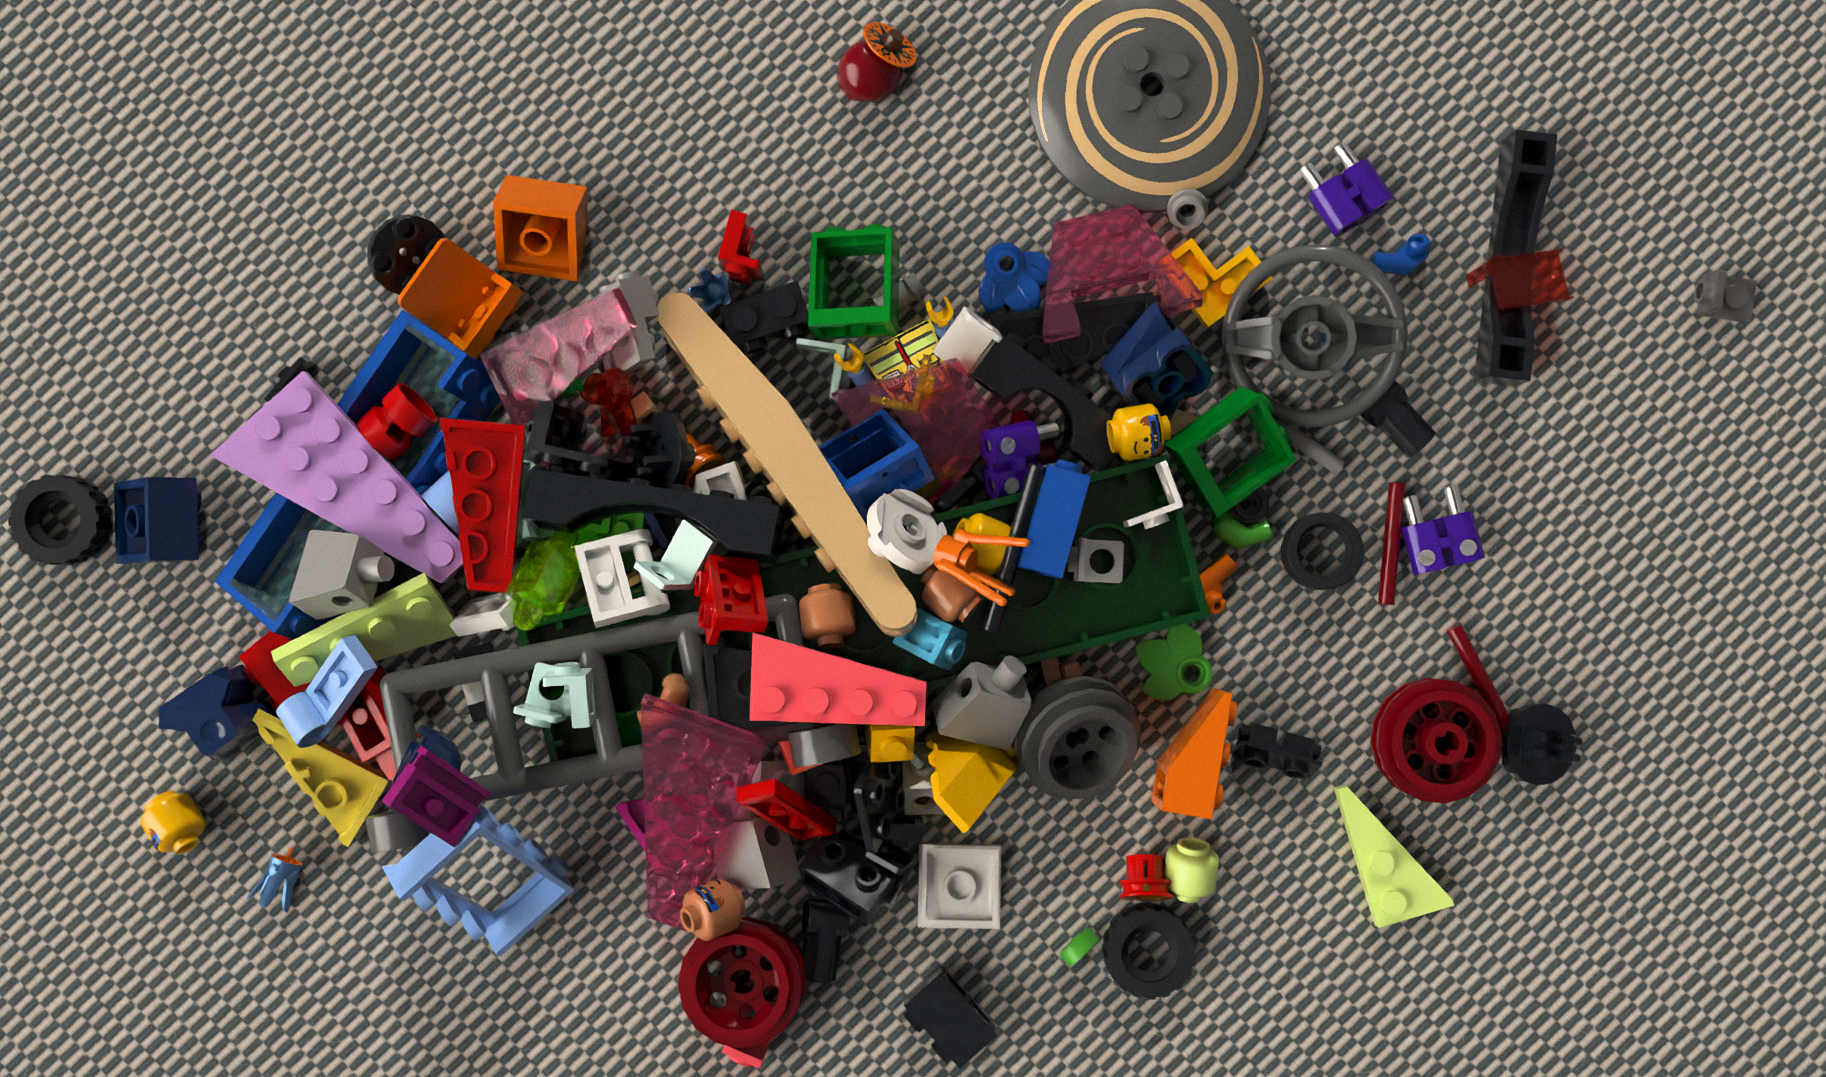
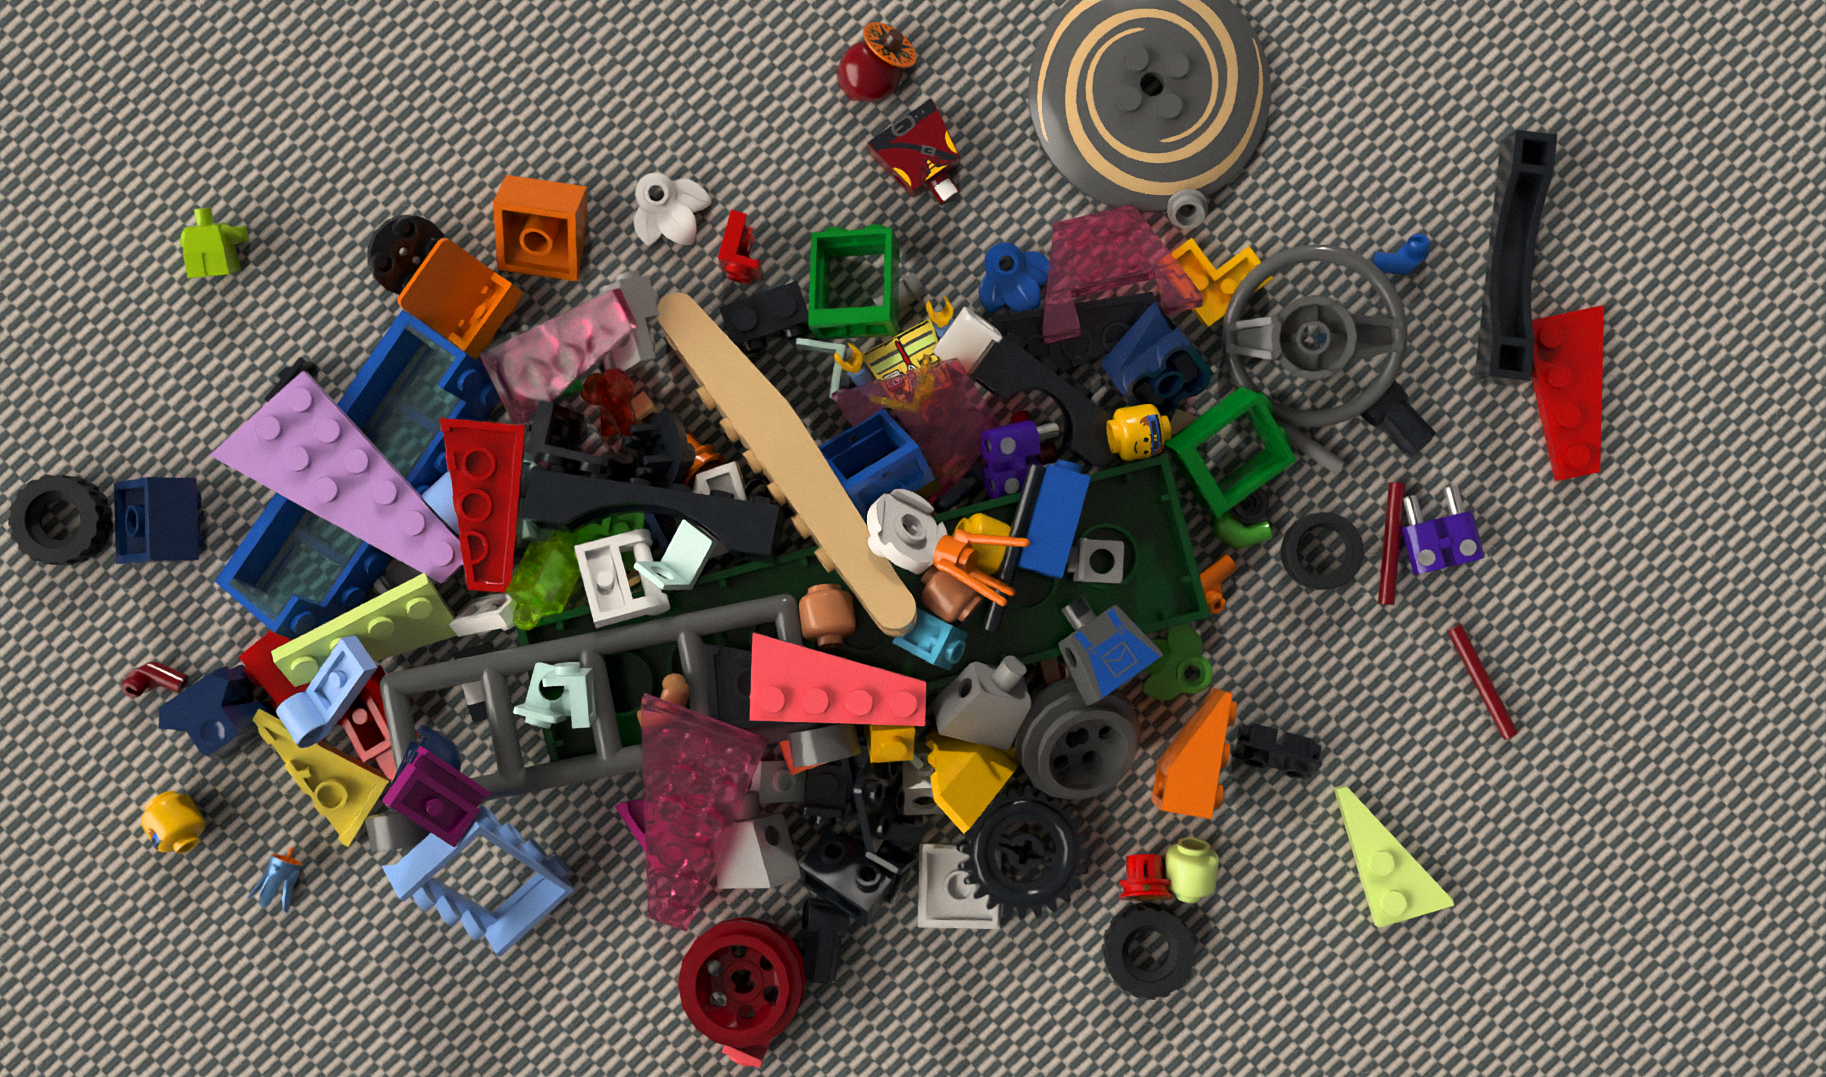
light grey torso [288,530,394,620] -> none
red wheel [357,383,438,461] -> none
nougat head [680,878,746,941] -> none
flat silver piece [688,268,732,312] -> none
red bracket [694,555,769,645] -> none
red tile [737,778,836,842] -> none
black brick [903,964,997,1069] -> none
bright green tile [1060,927,1100,966] -> none
white bracket [1123,460,1184,529] -> none
dark purple piece [1300,142,1395,237] -> none
dark red wheel [1370,677,1502,804] -> none
clear red piece [1466,249,1574,310] -> none
black plate [1502,703,1583,785] -> none
flat silver bracket [1694,269,1757,323] -> none
none -> dark red arm [121,661,189,698]
none -> lime piece [180,207,249,278]
none -> white plate [633,173,711,246]
none -> dark red torso [867,98,961,206]
none -> black gear [956,782,1092,920]
none -> torso [1058,596,1163,706]
none -> red wing [1531,305,1604,482]

